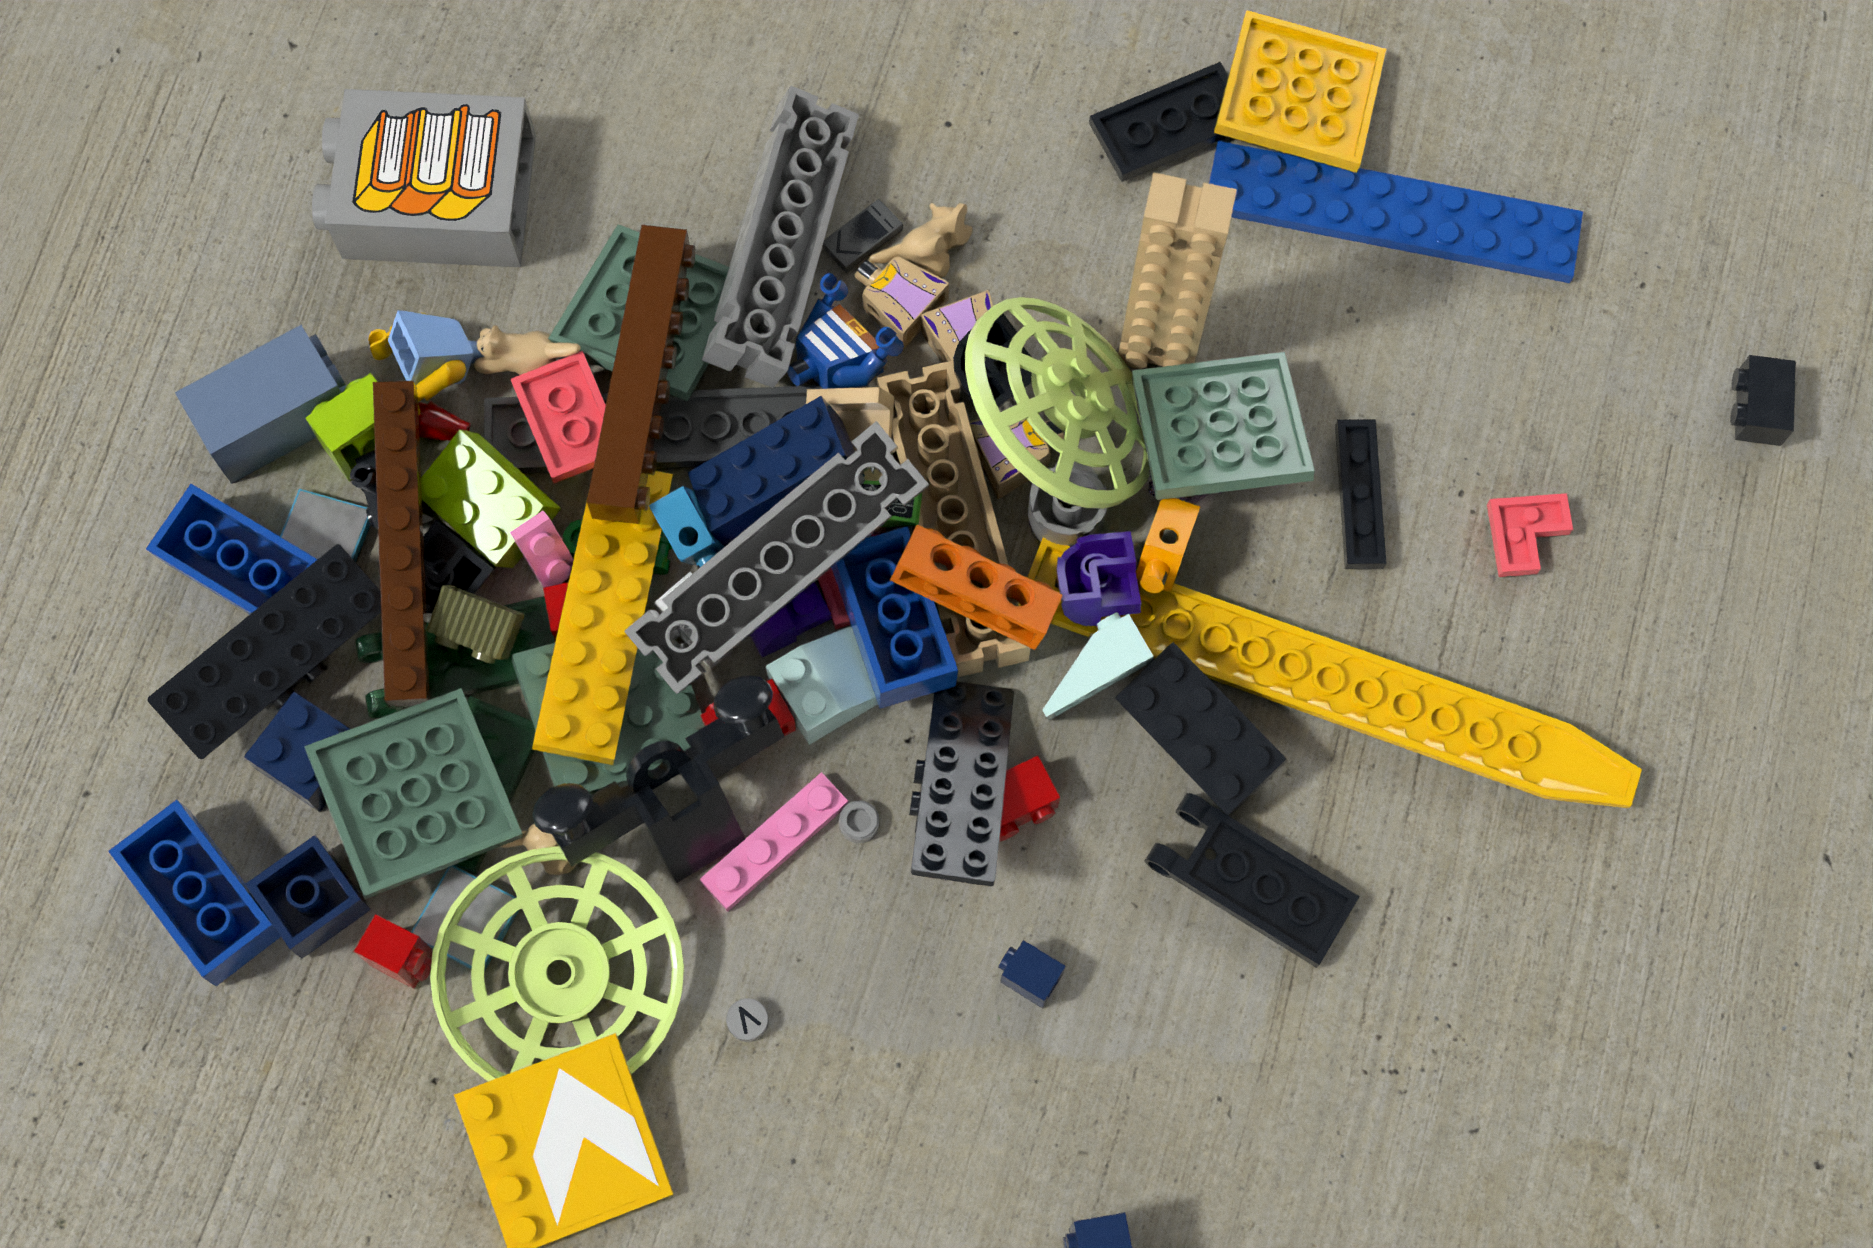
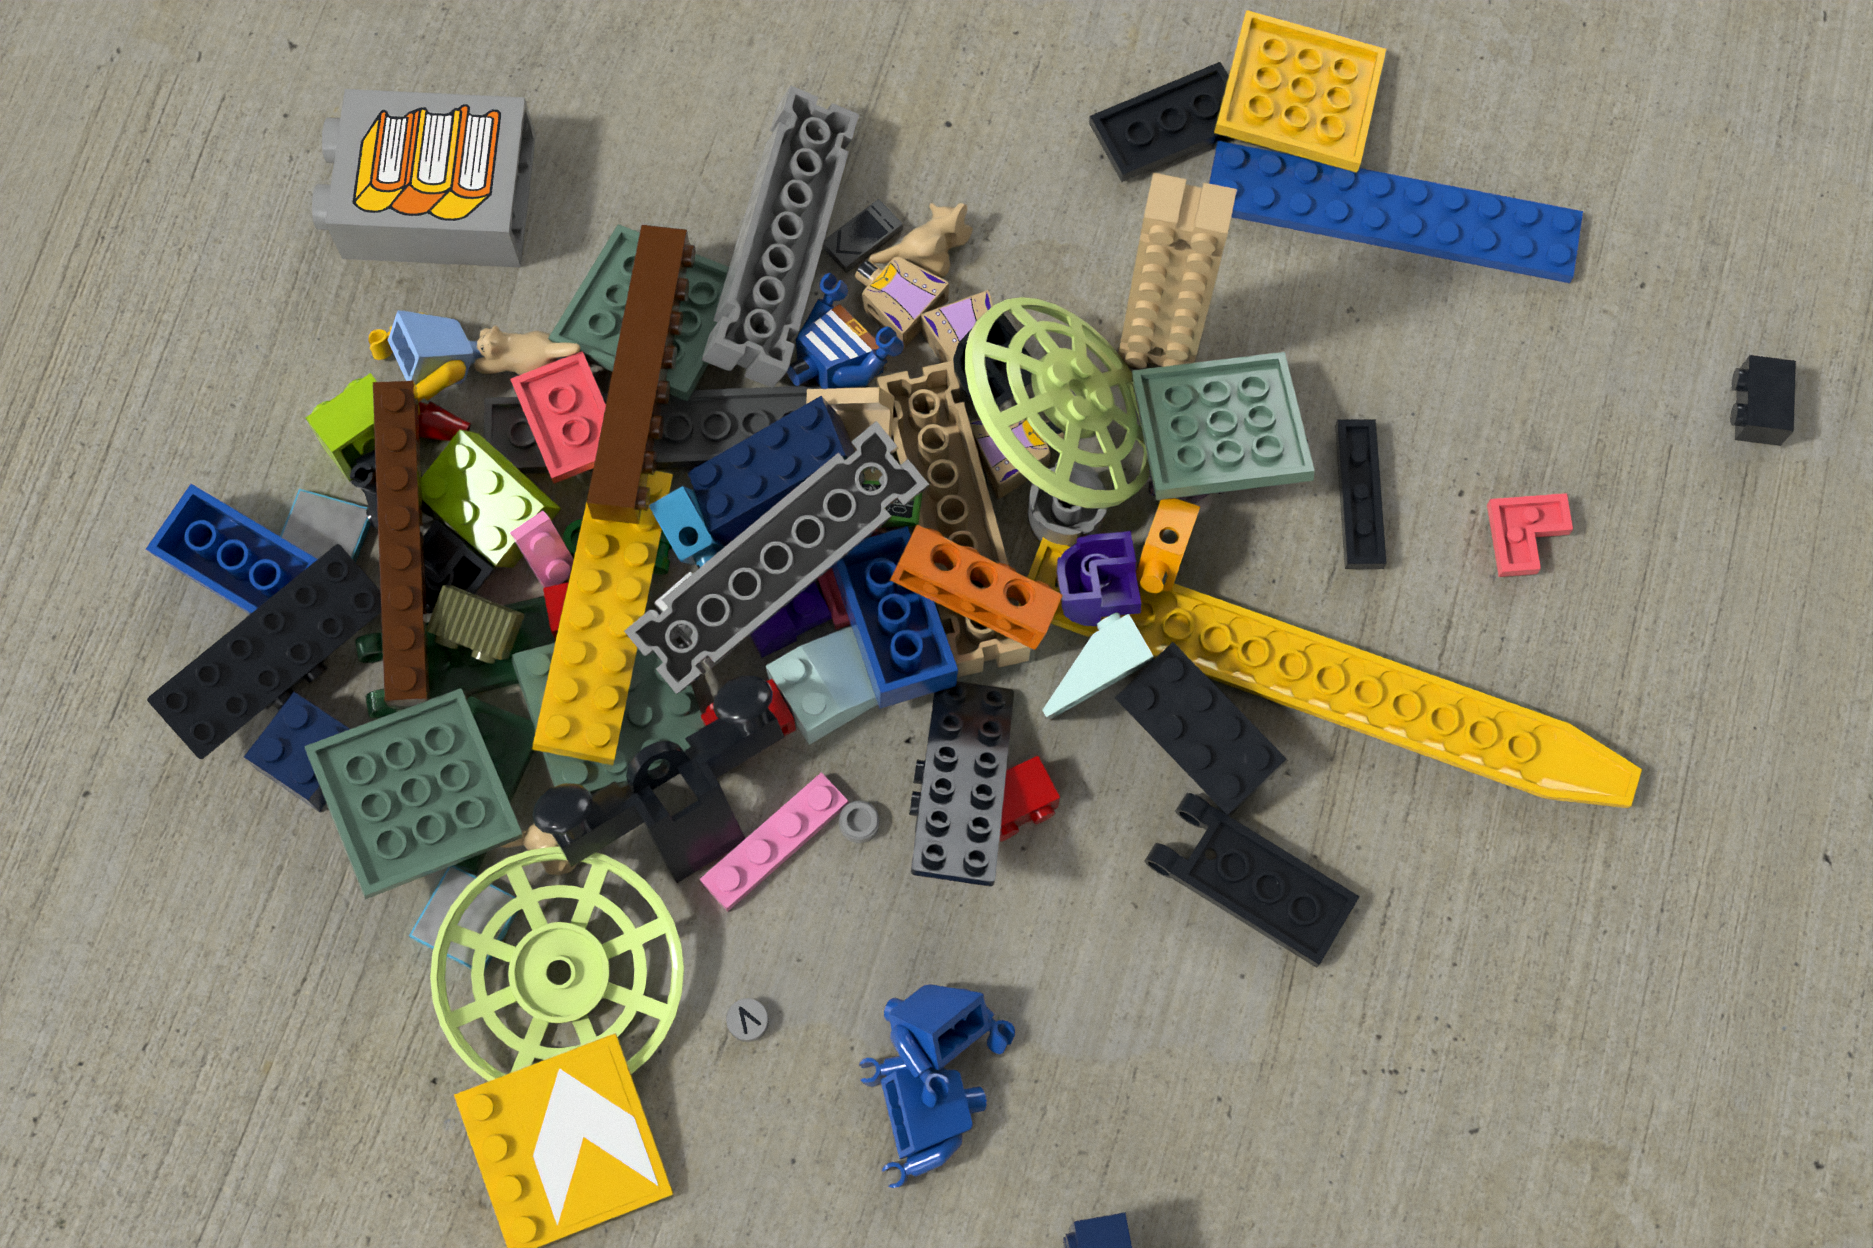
blue brick [108,800,281,986] -> none
sand blue brick [175,325,346,484] -> none
dark blue brick [245,835,371,959] -> none
red brick [354,914,433,989] -> none
dark blue brick [998,940,1066,1008] -> none
none -> blue torso [859,1056,987,1188]
none -> blue torso [884,984,1015,1108]

